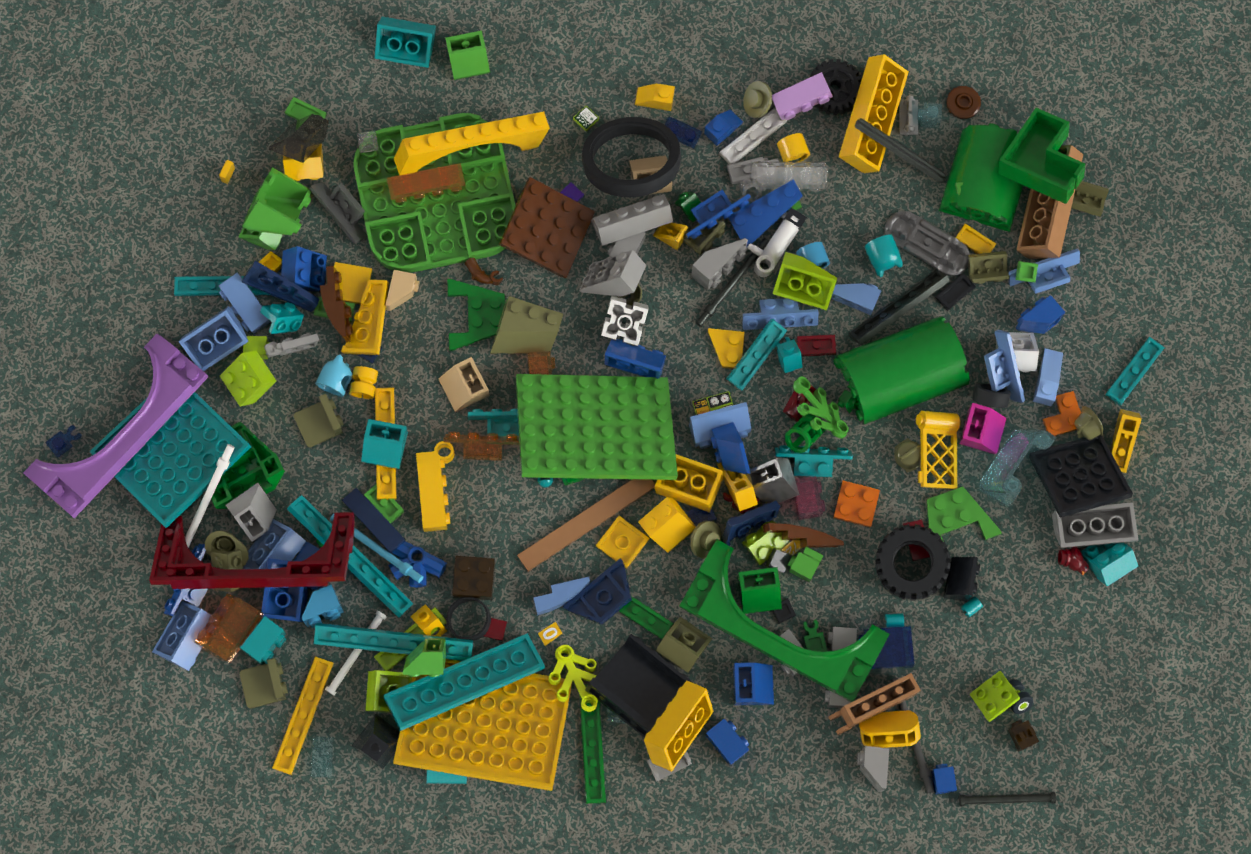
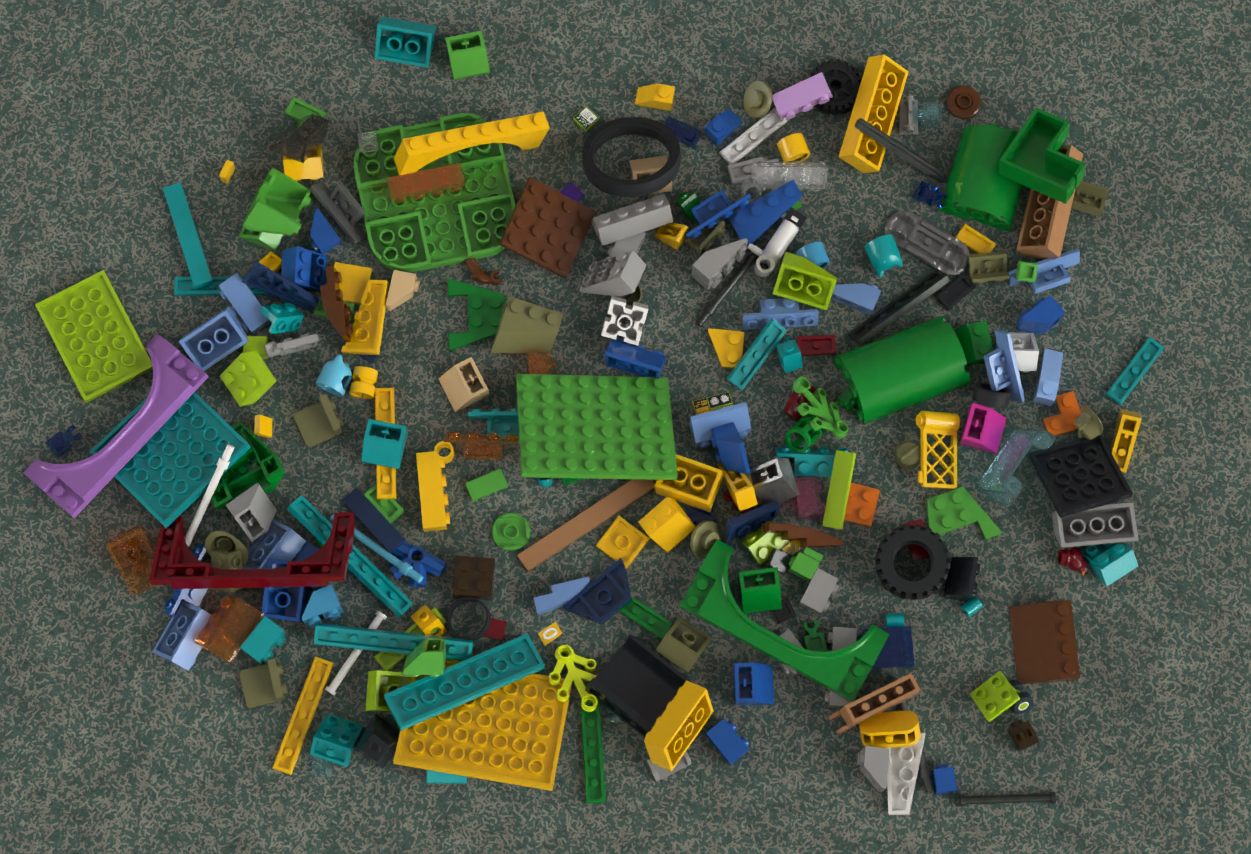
none -> lime plate [35,270,153,403]
none -> clear orange slope [106,523,156,597]
none -> teal tile [163,182,213,289]
none -> yellow tile [254,415,273,438]
none -> blue slope [310,209,341,255]
none -> teal bracket [310,714,363,767]
none -> bright green tile [465,468,508,501]
none -> bright green tile [492,513,531,551]
none -> light grey brick [799,568,839,616]
none -> lime tile [822,450,856,530]
none -> white wing [887,733,925,815]
none -> clear blue plate [913,181,948,207]
none -> green slope [954,321,993,367]
none -> reddish brown slope [1009,600,1080,684]

